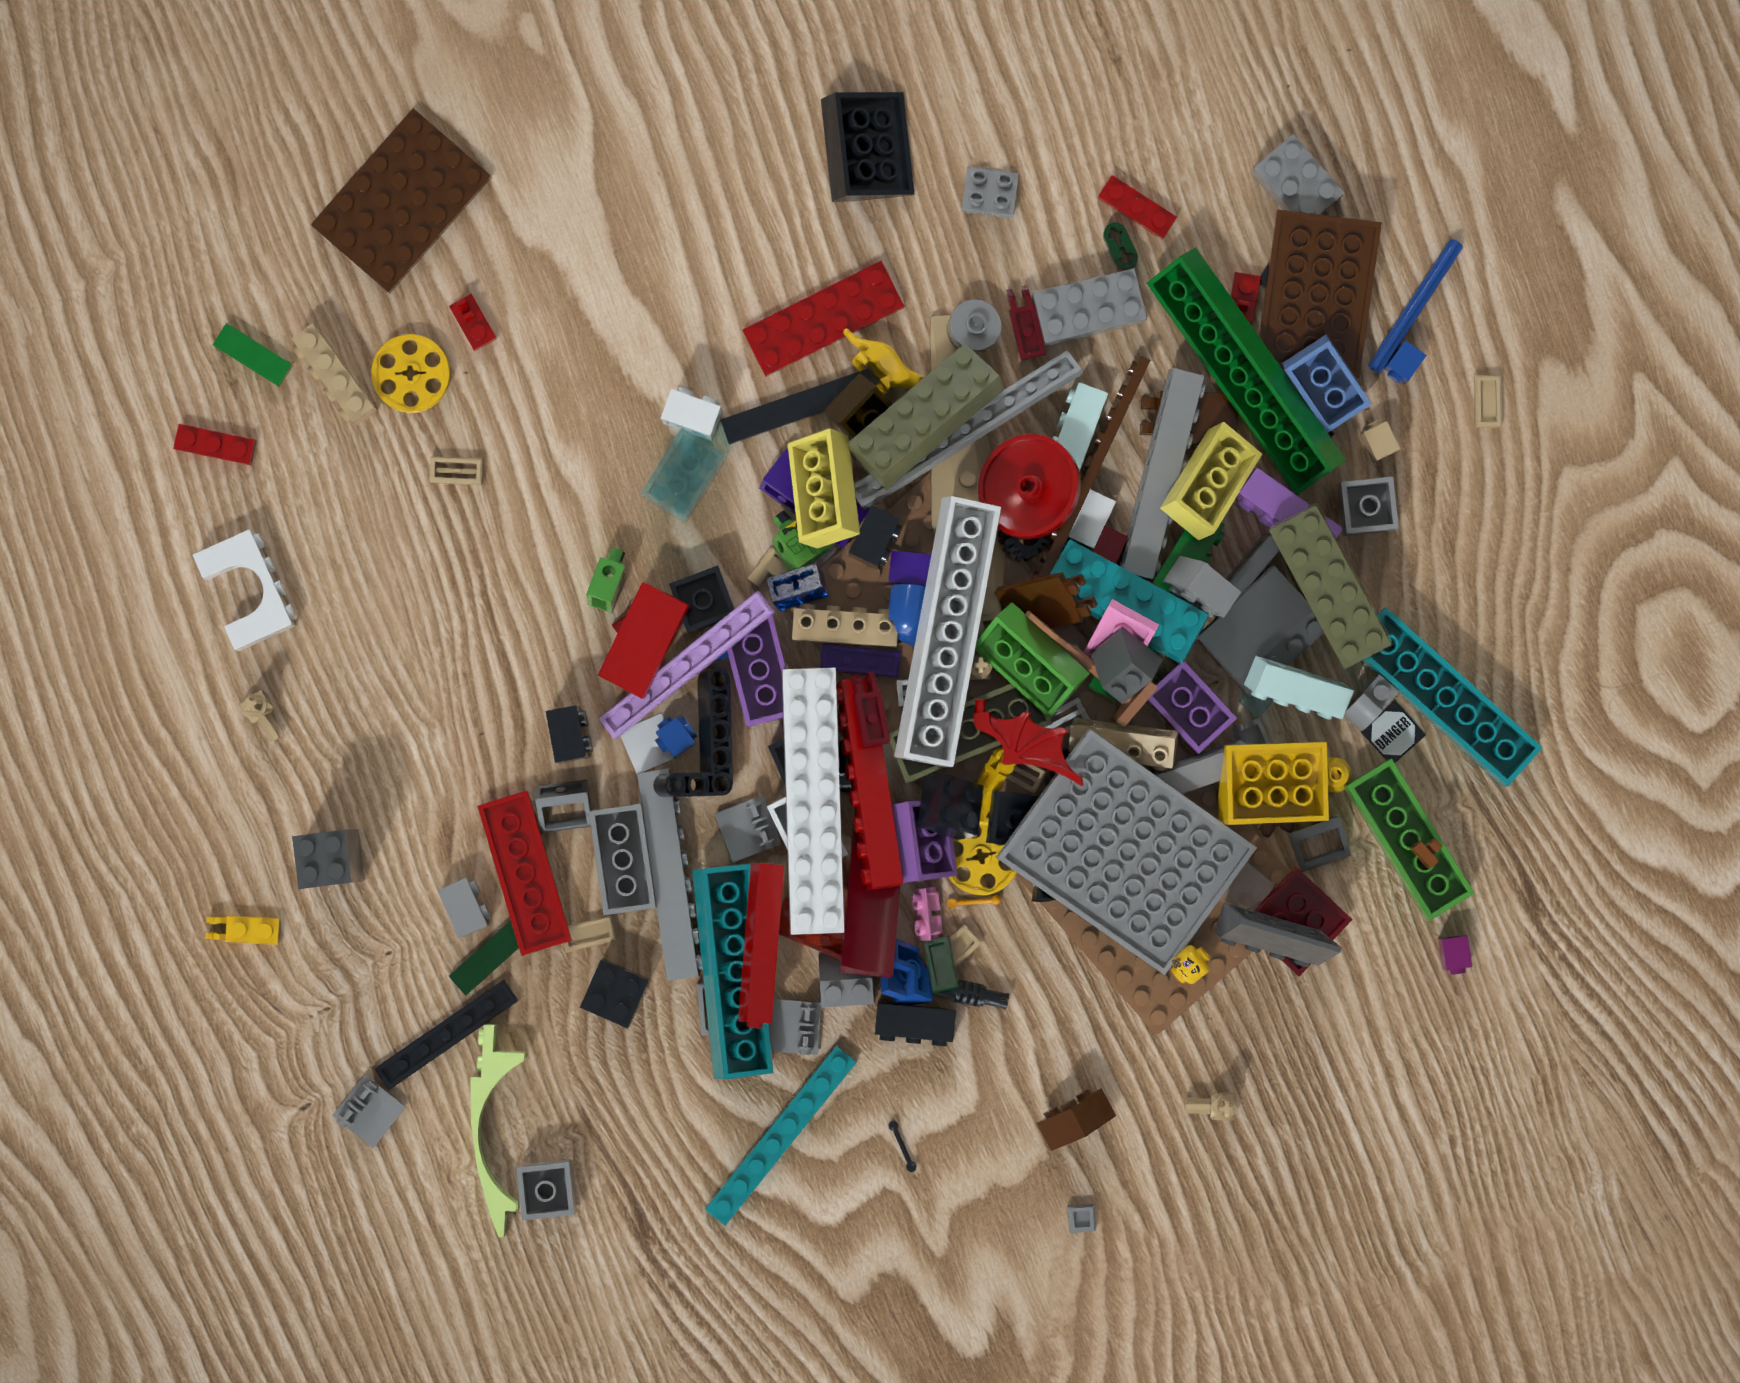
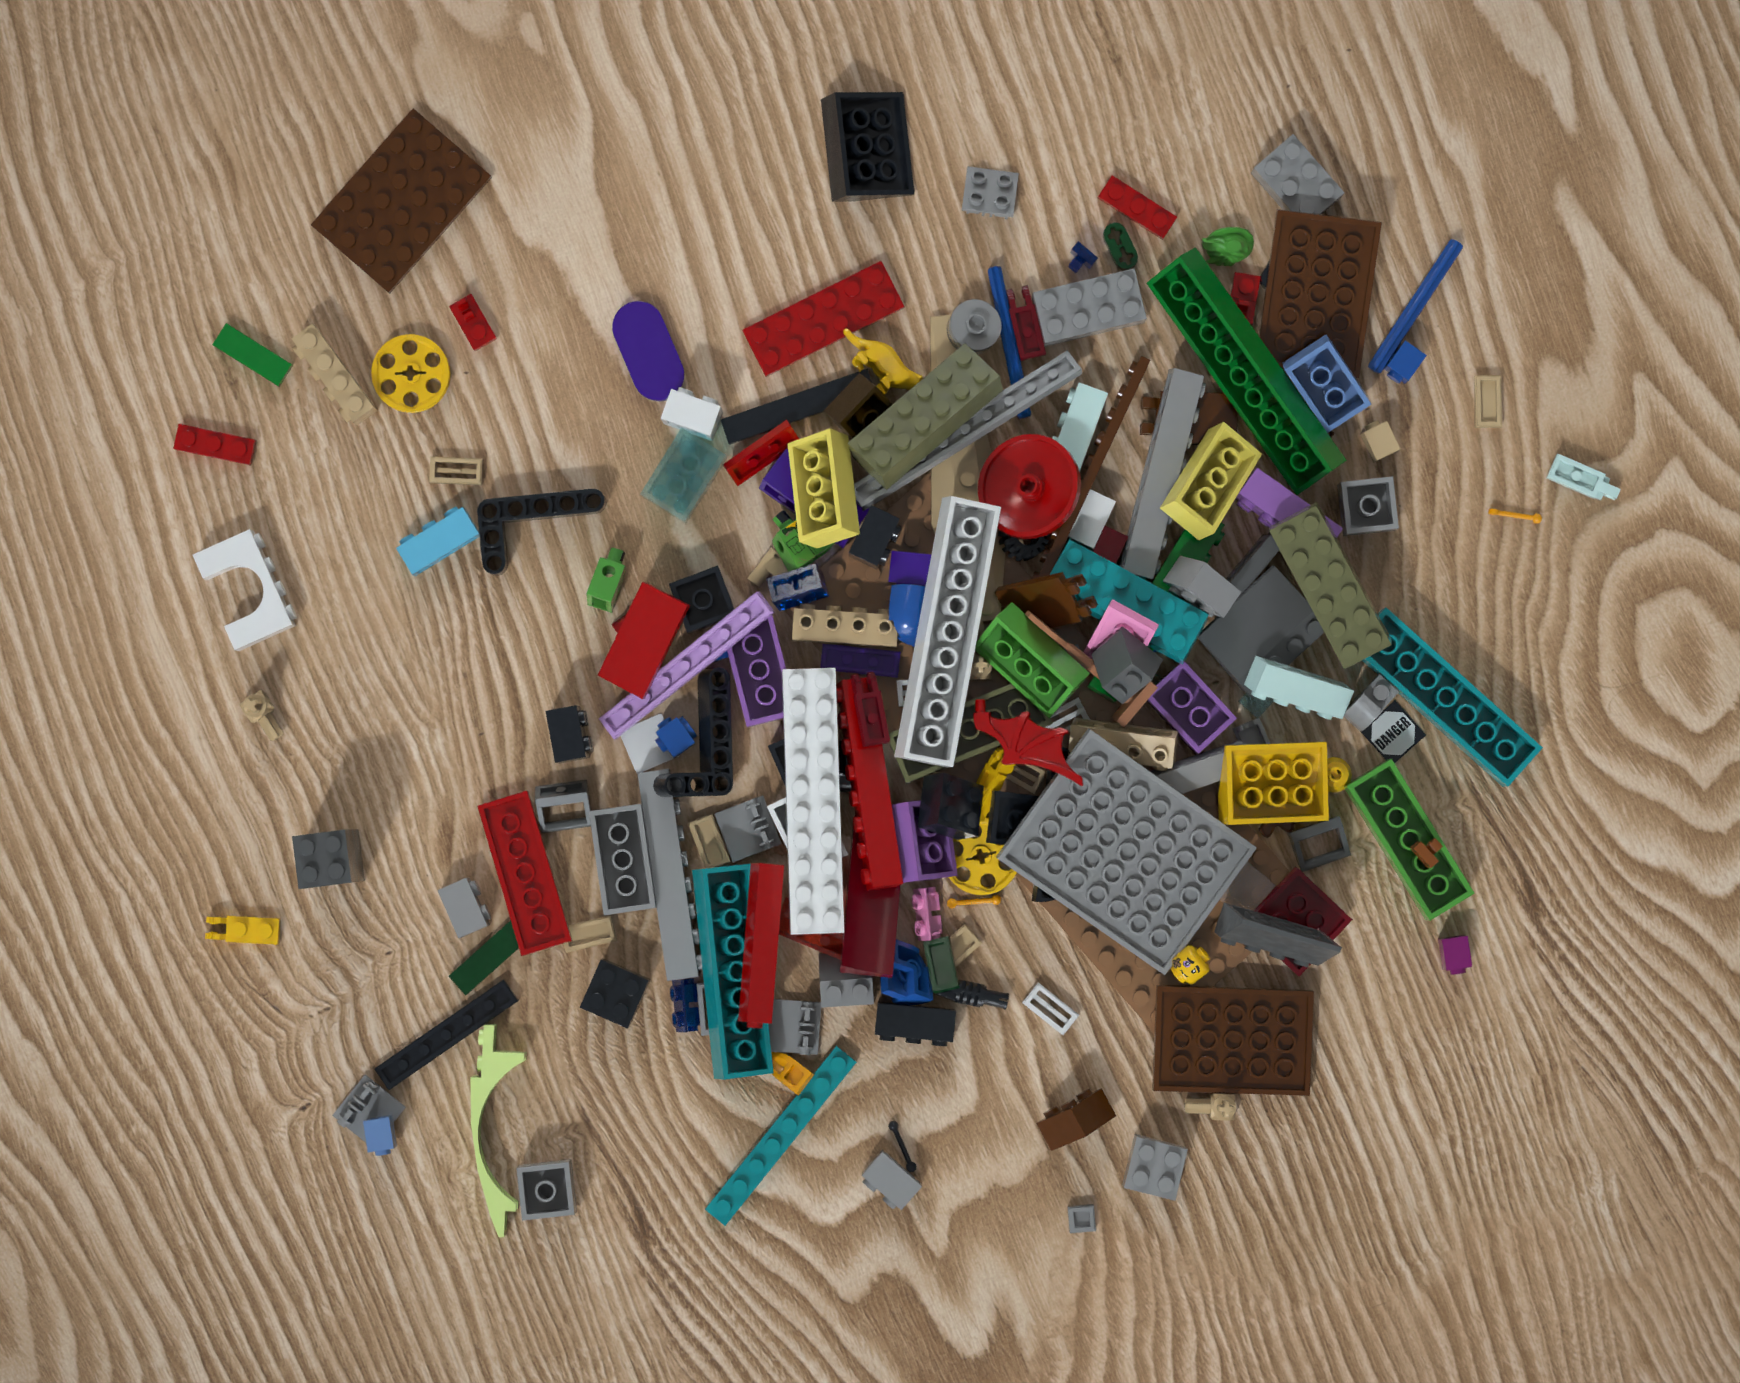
none -> medium blue brick [363,1115,397,1156]
none -> medium azure brick [396,506,480,576]
none -> black beam [477,489,607,576]
none -> dark purple tile [612,301,685,402]
none -> clear blue hinge [670,978,700,1033]
none -> tan tile [688,813,731,868]
none -> red plate [723,420,799,486]
none -> light orange plate [771,1052,814,1096]
none -> light grey brick [862,1149,922,1210]
none -> blue axle [988,266,1031,419]
none -> white tile [1022,982,1079,1035]
none -> clear blue tile [1068,241,1098,273]
none -> light grey brick [1122,1134,1188,1201]
none -> reddish brown plate [1152,985,1314,1096]
none -> bright green hat [1202,227,1254,266]
none -> light orange hinge [1488,508,1542,524]
none -> light aqua hinge [1546,454,1621,500]

